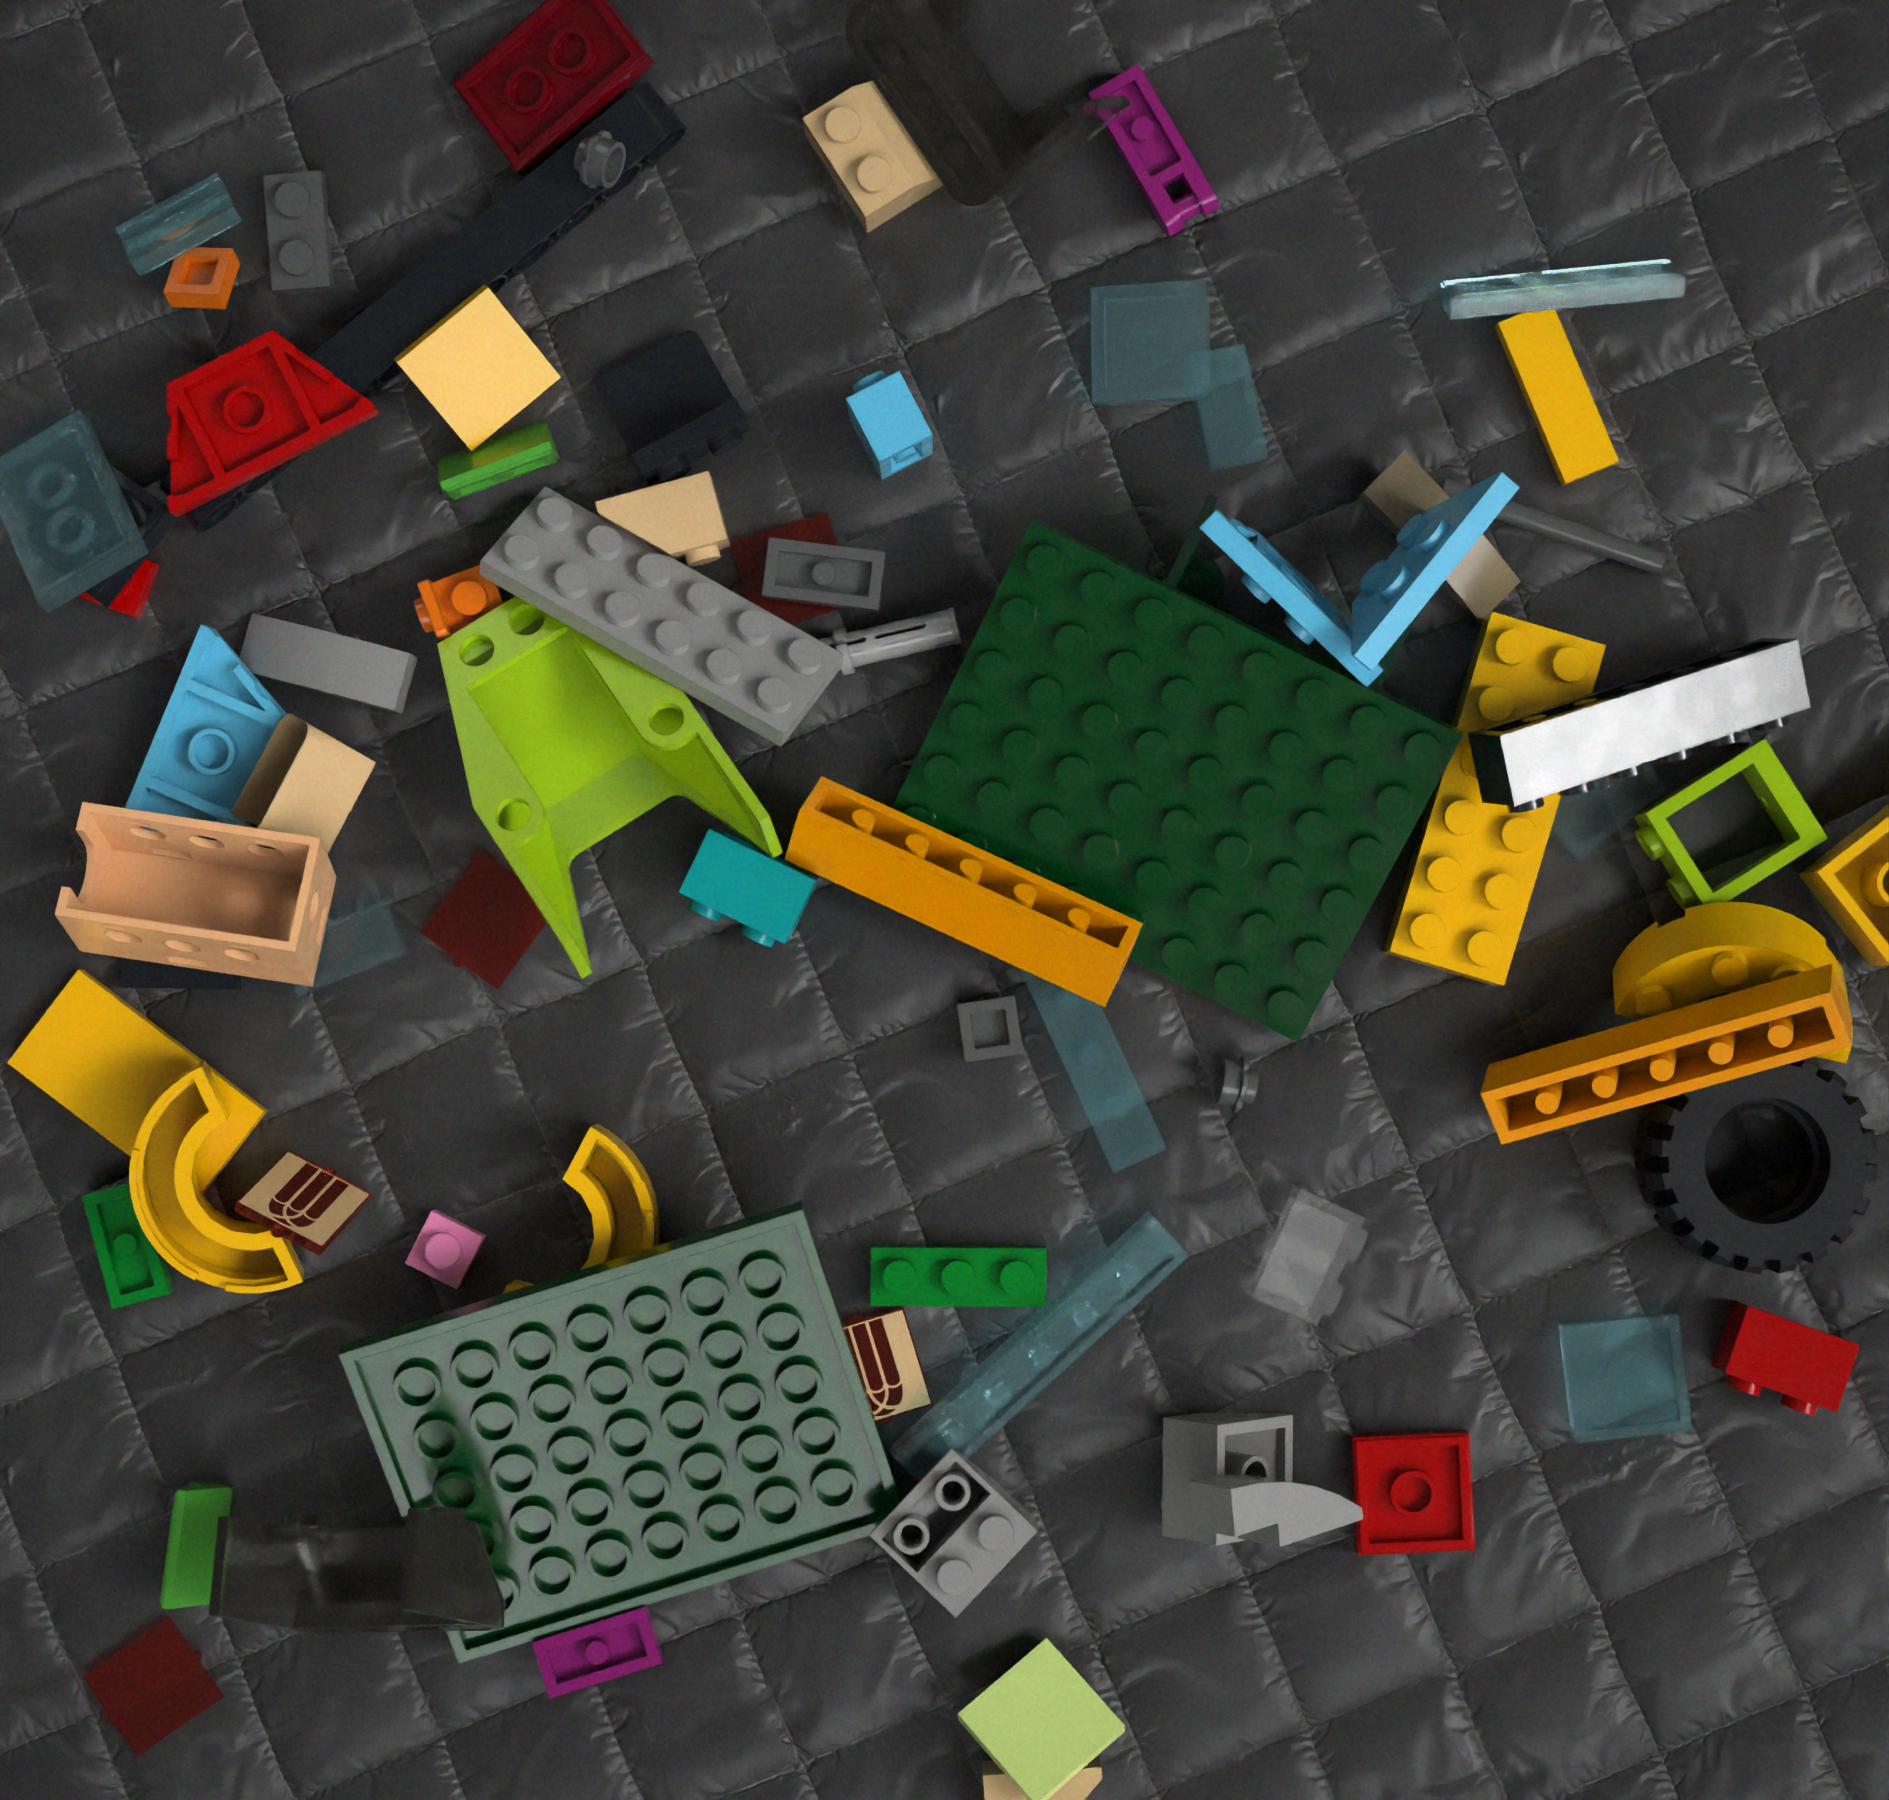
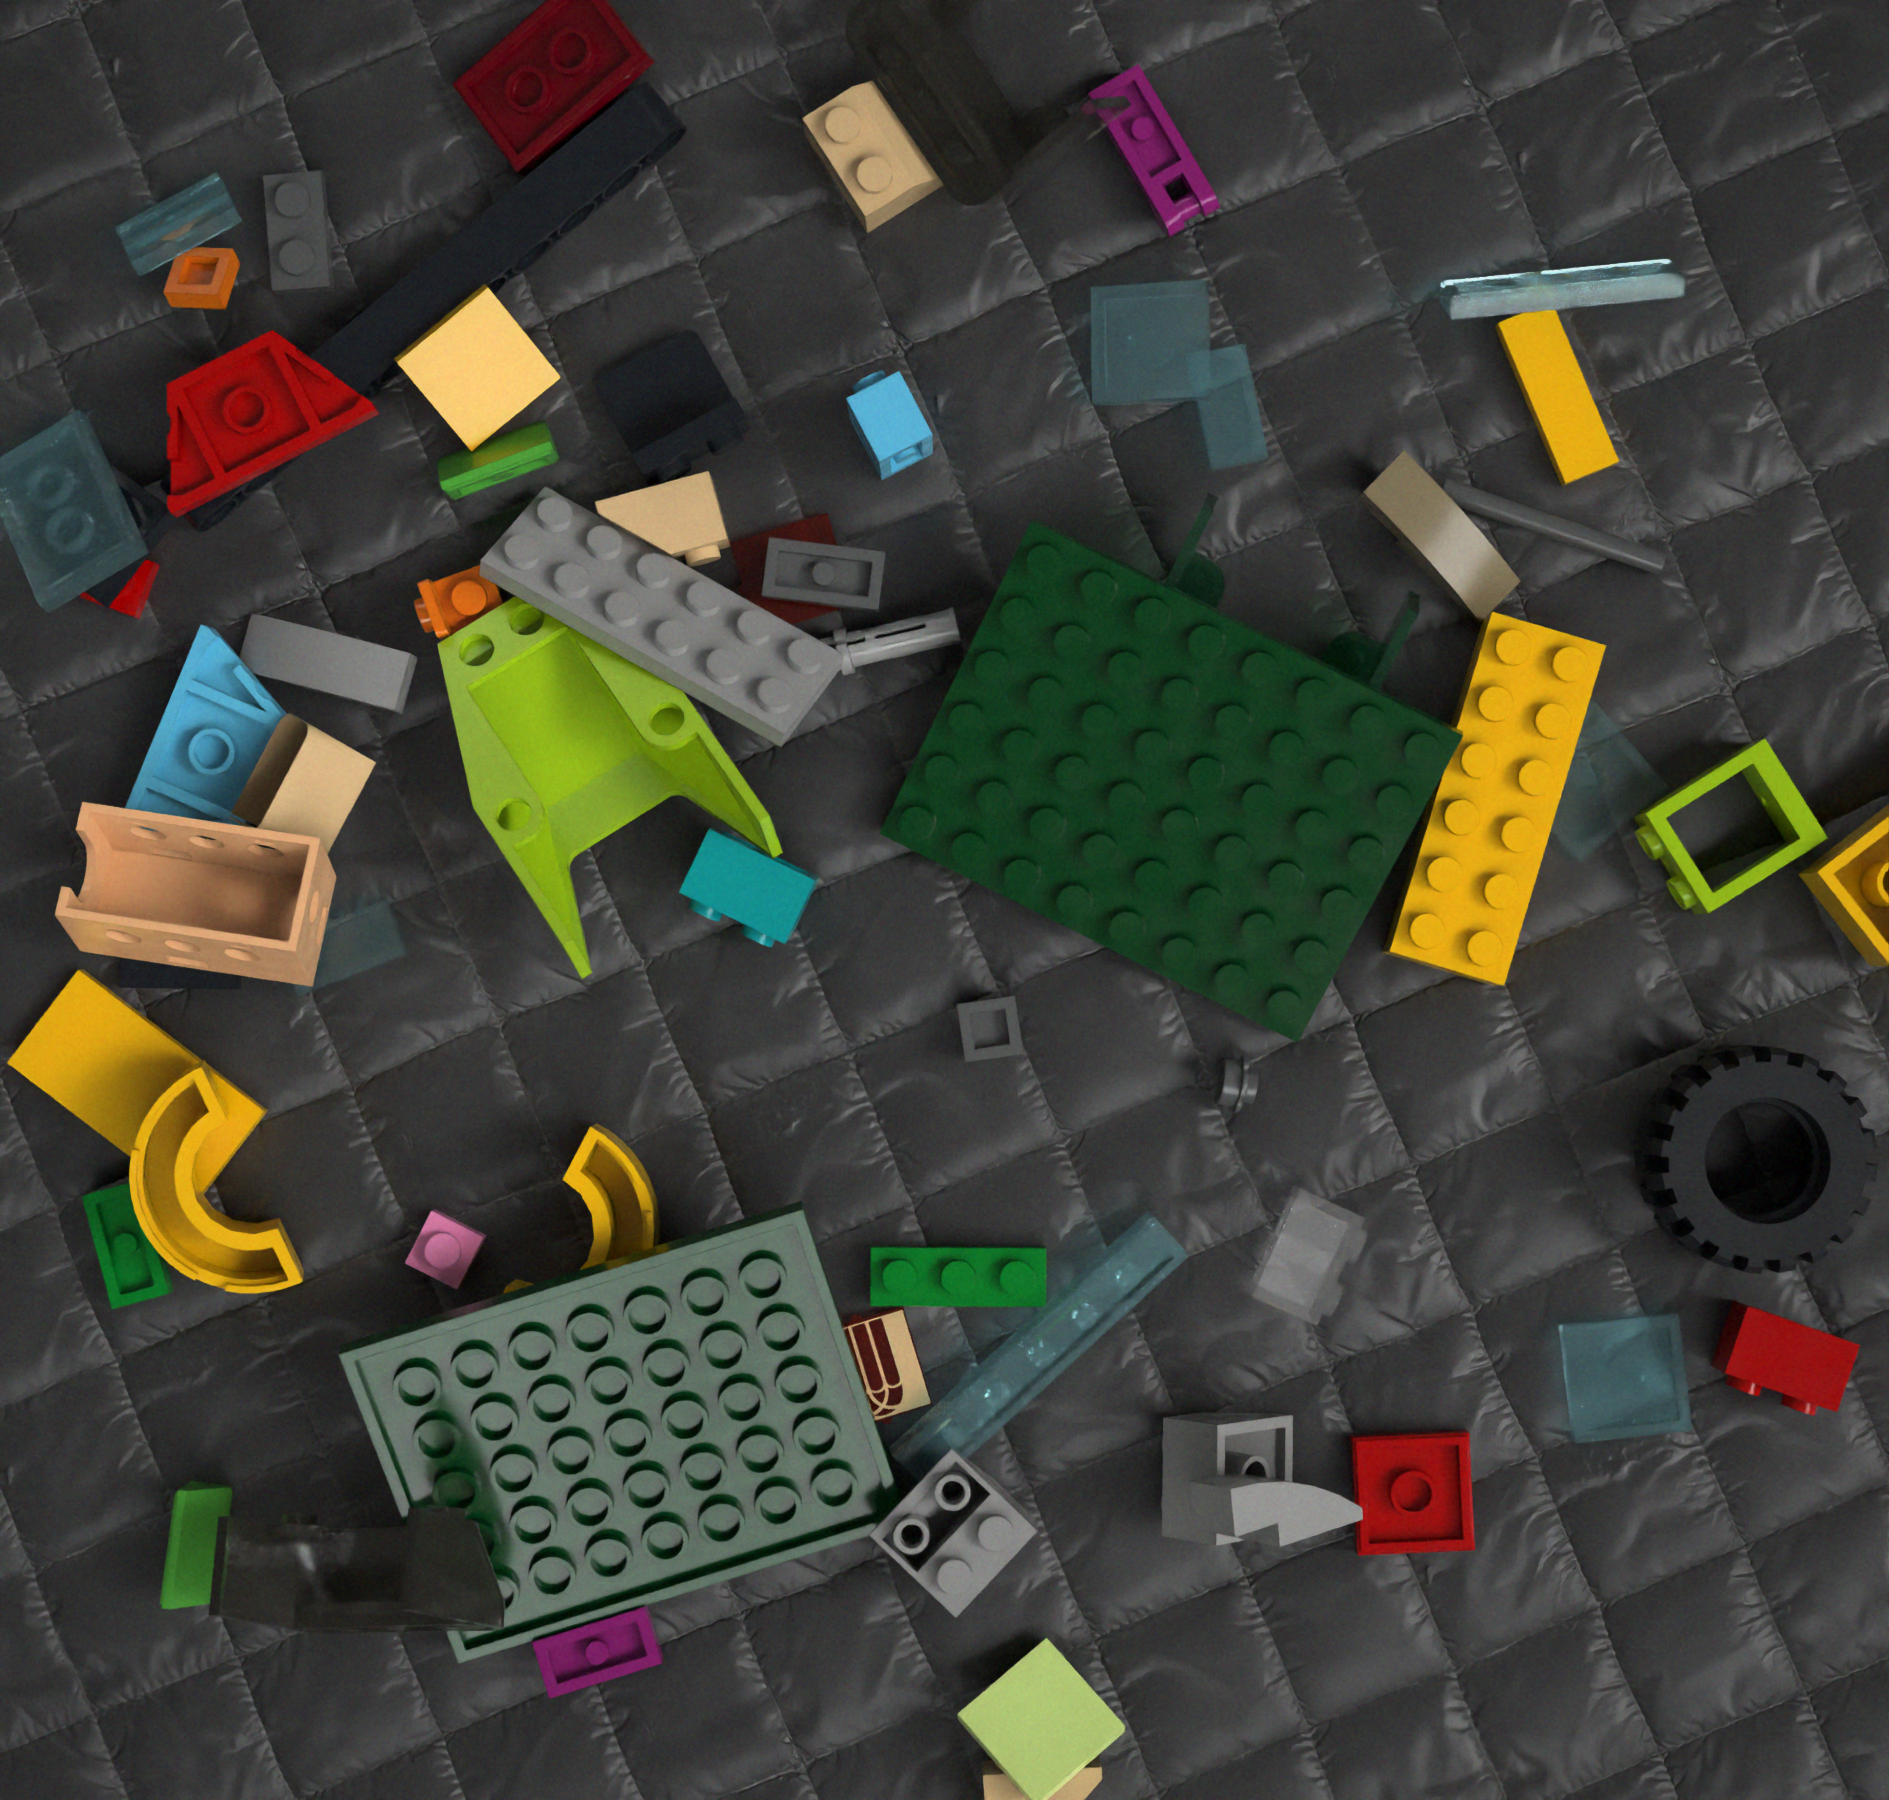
clear red piece [83,1617,224,1757] -> none
piece [234,1150,372,1256] -> none
clear red piece [420,850,547,989] -> none
dark grey plate [574,130,626,188] -> none
light orange brick [784,776,1143,1007] -> none
clear light blue tile [1019,968,1167,1173] -> none
medium azure wing [1199,509,1384,687] -> none
medium azure wing [1351,472,1520,671] -> none
brick [1468,638,1811,813] -> none
light orange brick [1480,964,1852,1145] -> none
yellow brick [1612,902,1853,1063] -> none

